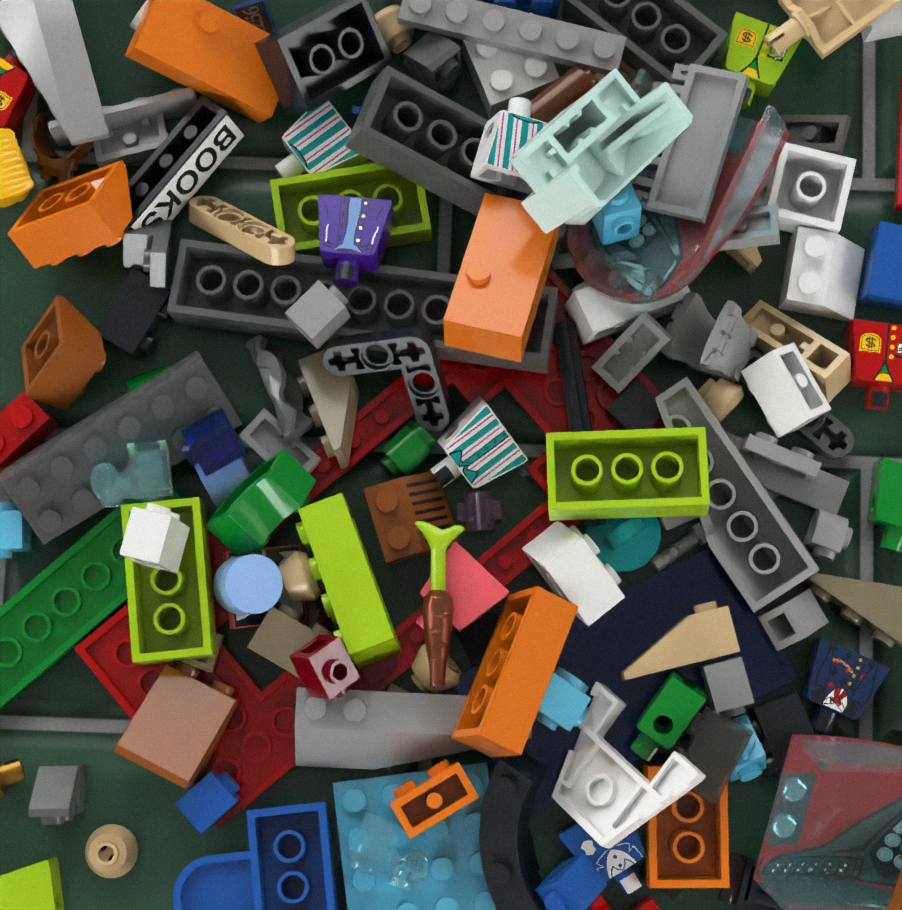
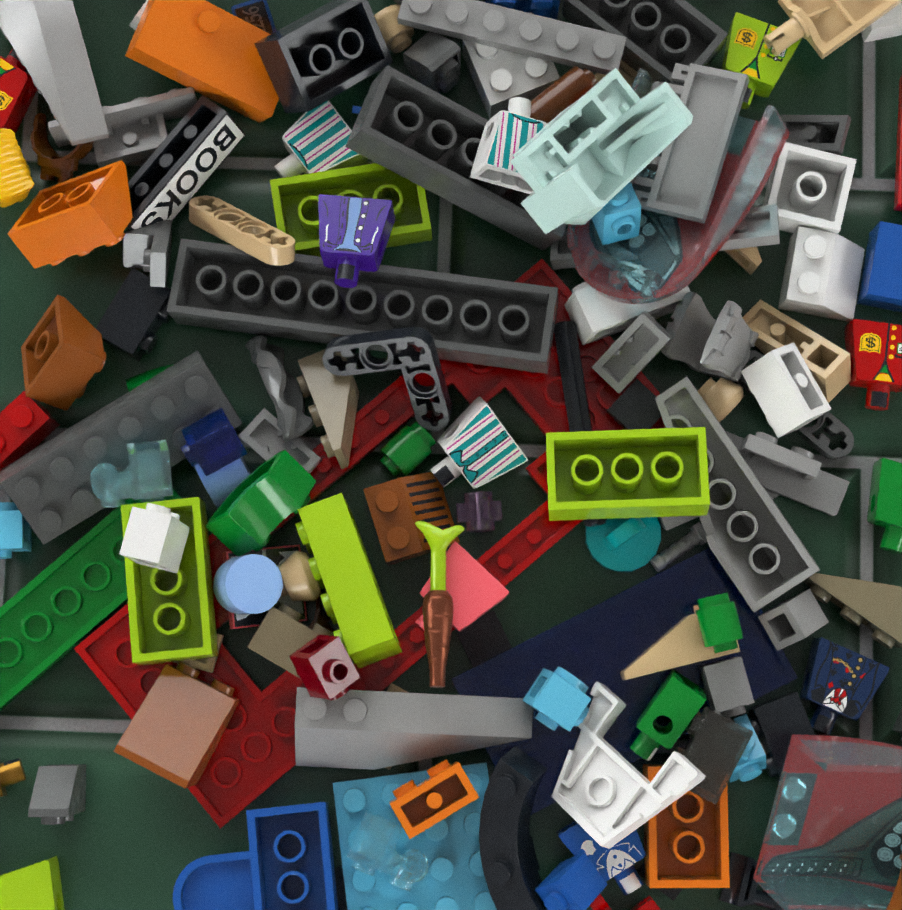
tan cone [85,824,138,878] -> none
blue brick [175,770,242,834] -> none
light grey brick [285,280,351,349] -> none
tan cone [411,644,461,694] -> none
orange brick [443,193,560,363] -> none
orange brick [451,586,579,758] -> none
white brick [522,521,625,627] -> none
light grey plate [803,508,853,562] -> none
none -> green brick [695,592,744,653]

